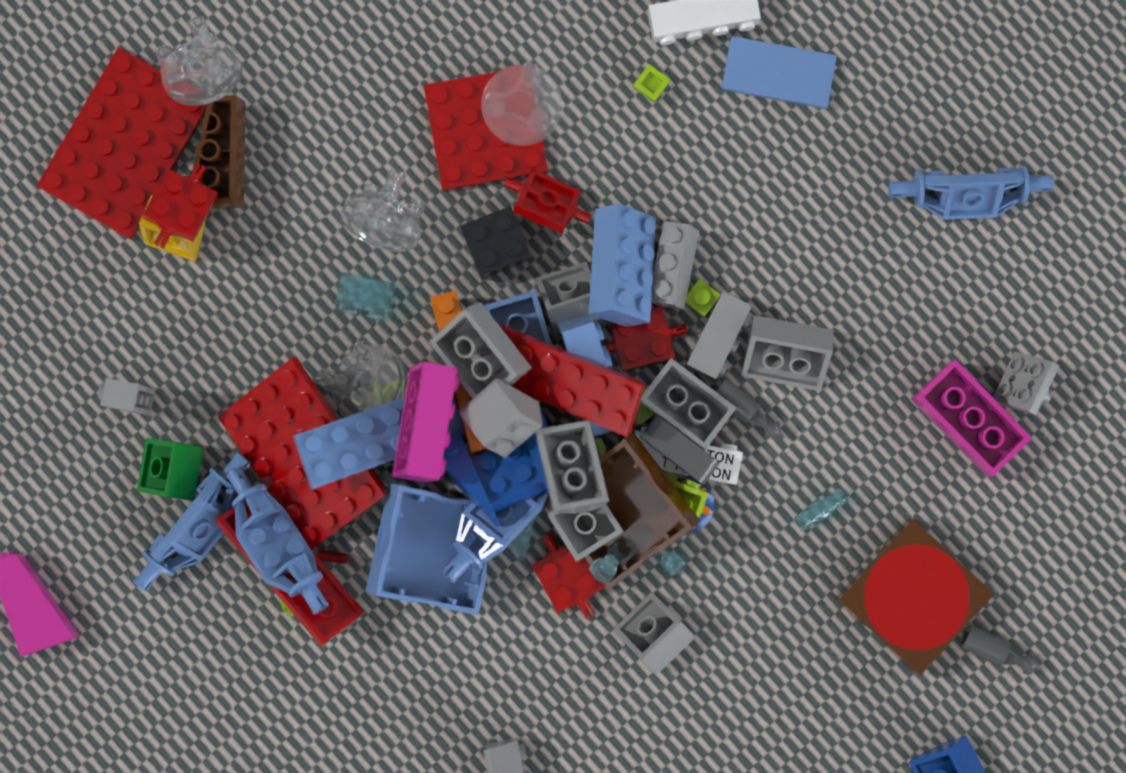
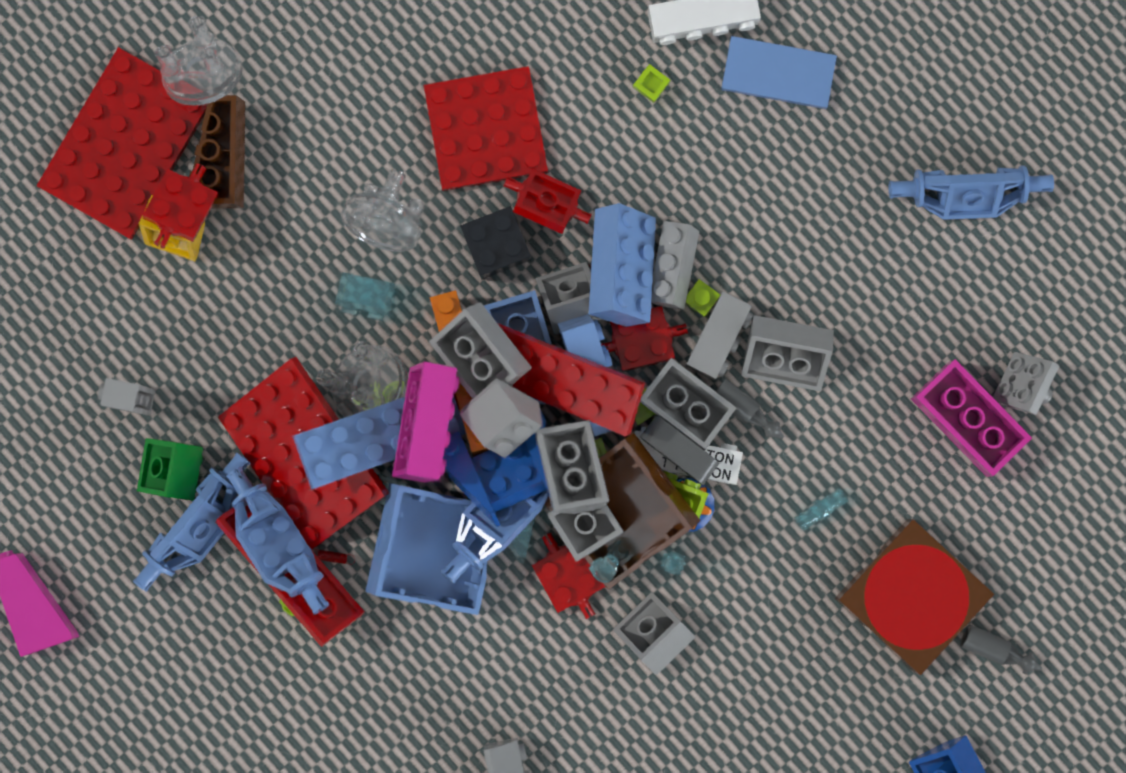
clear piece [481,62,562,146] -> none

